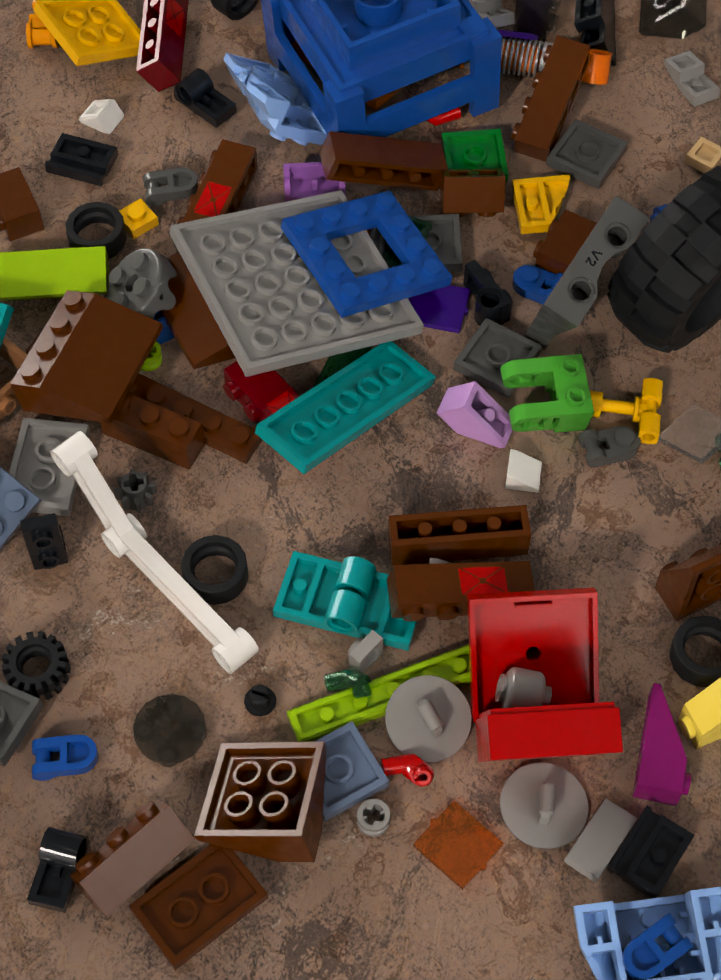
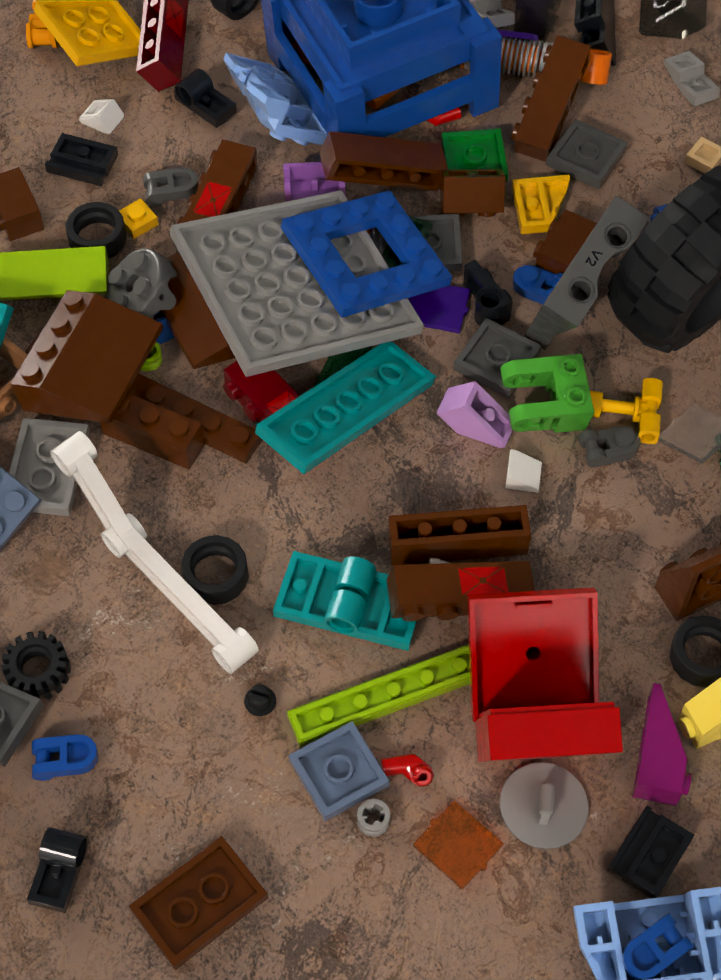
black plate [20,513,68,570] -> none
reddish brown brick [69,800,195,918] -> none
dark grey gear [114,469,157,513] -> none
clear smoke plate [133,694,207,767] -> none
reddish brown slope [194,741,326,862] -> none
clear green arm [324,668,372,699] -> none
light grey plate [348,630,383,678] -> none
light grey shield [385,675,472,763] -> none
light grey head [495,667,552,708] -> none
light grey slope [564,798,638,883] -> none

